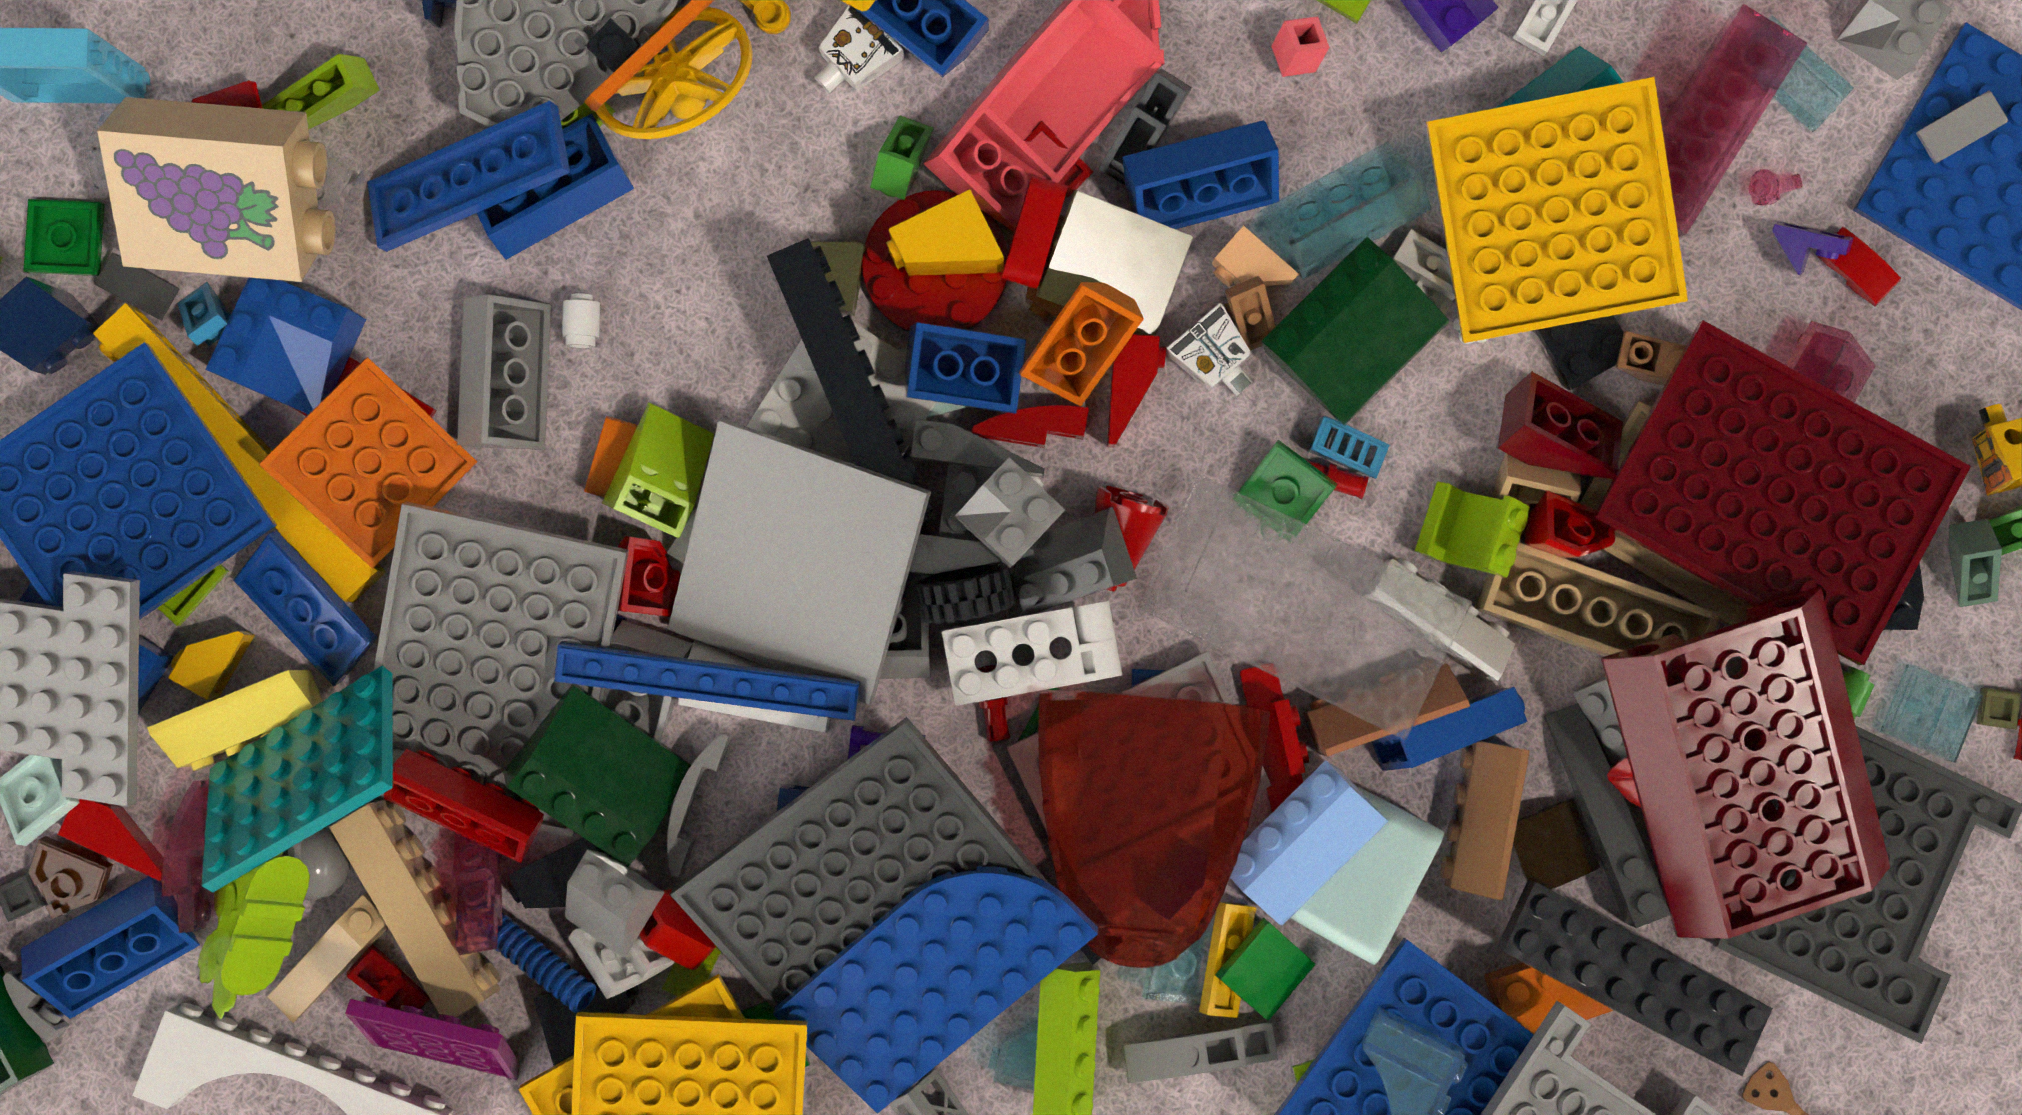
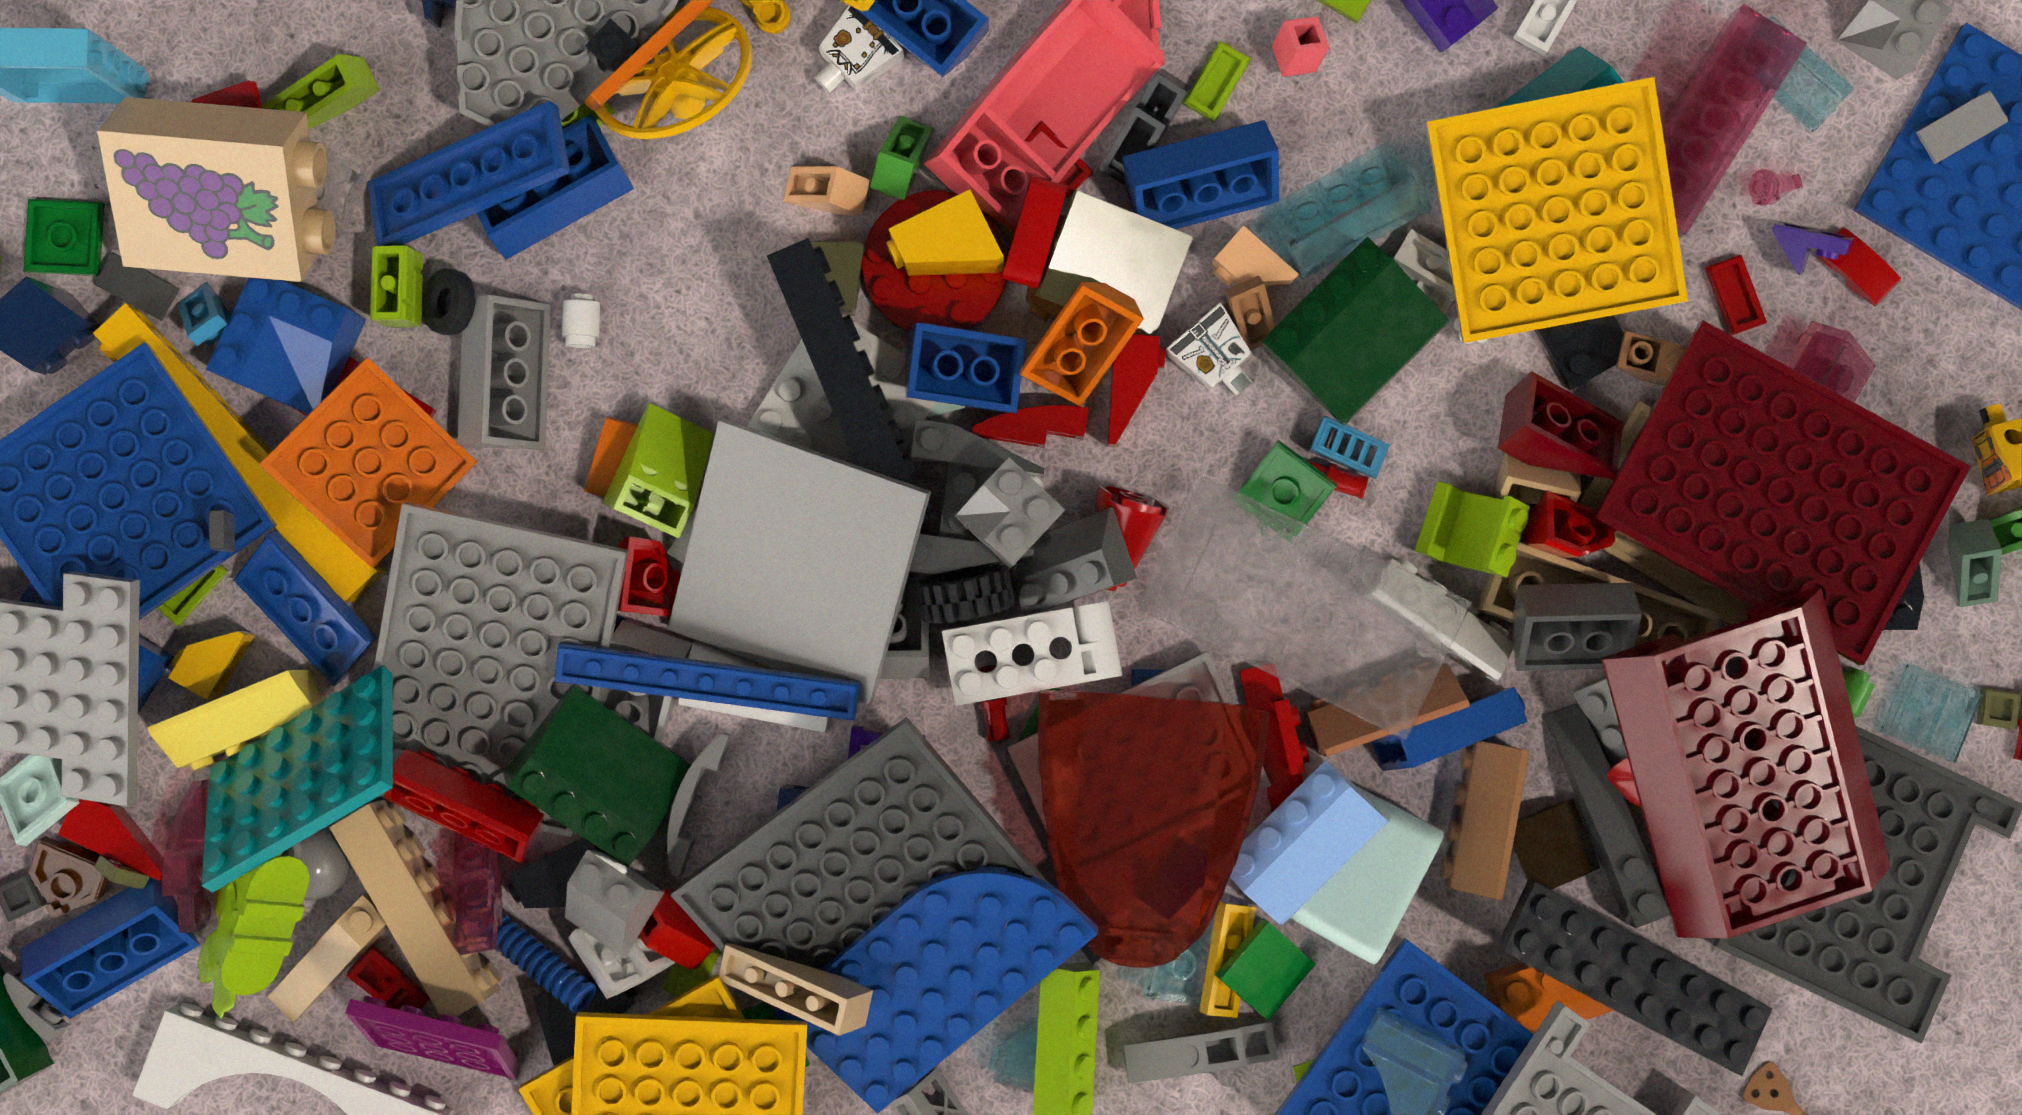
none -> olive tile [95,855,150,889]
none -> dark grey tile [209,510,235,552]
none -> lime brick [370,245,423,328]
none -> black tyre [422,268,475,336]
none -> tan slope [719,943,873,1036]
none -> light nougat slope [783,166,870,215]
none -> lime tile [1183,41,1252,123]
none -> dark grey slope [1513,583,1642,671]
none -> red tile [1704,254,1767,336]

